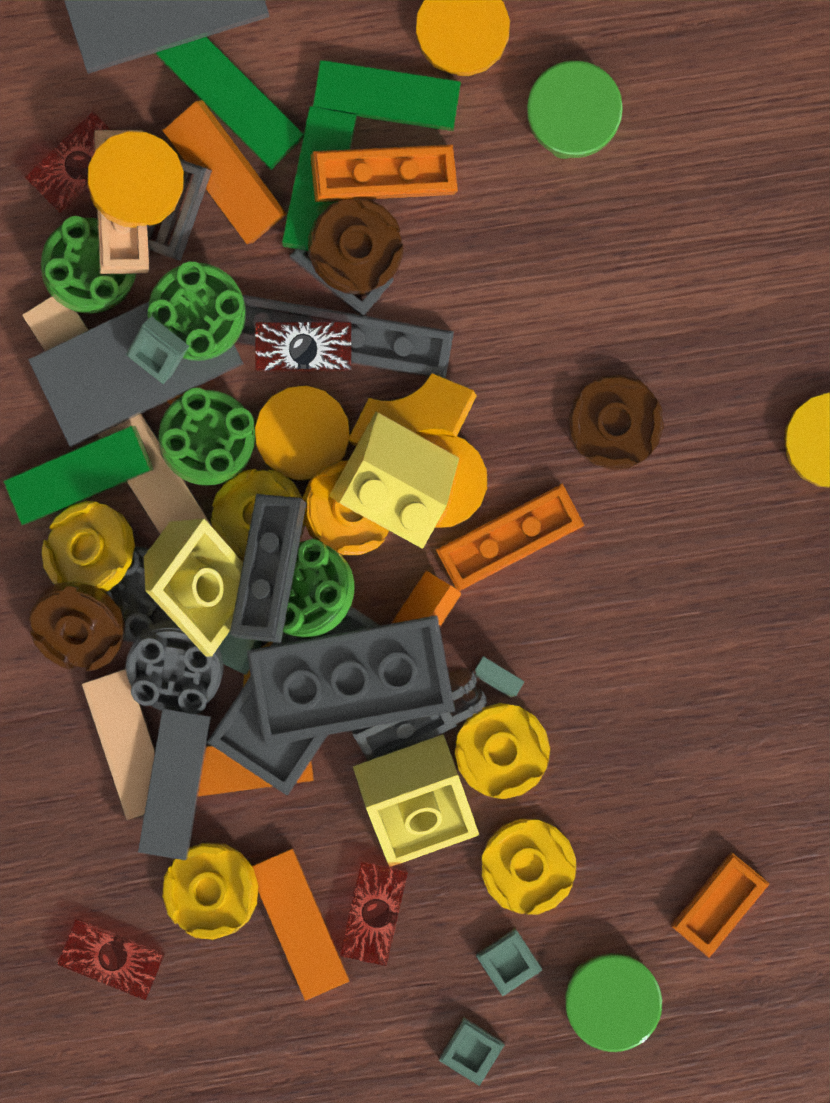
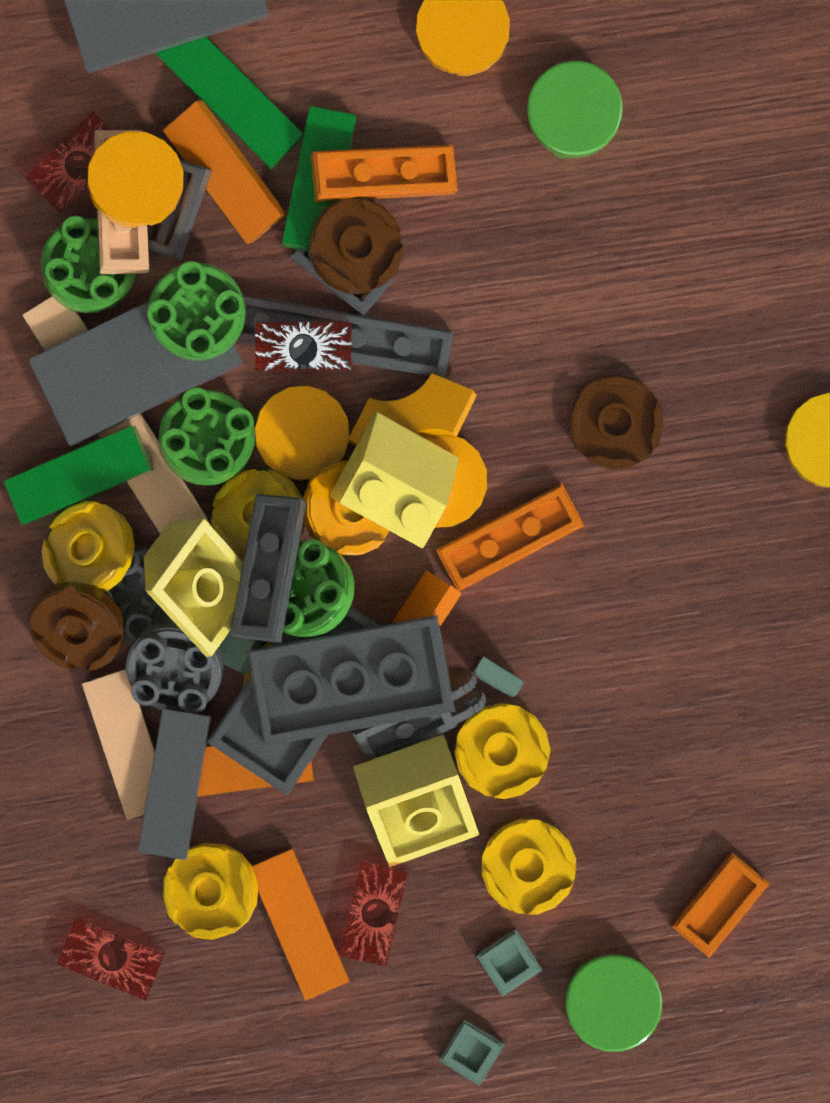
sand green tile [126,316,189,384] -> none
green tile [313,60,461,131] -> none

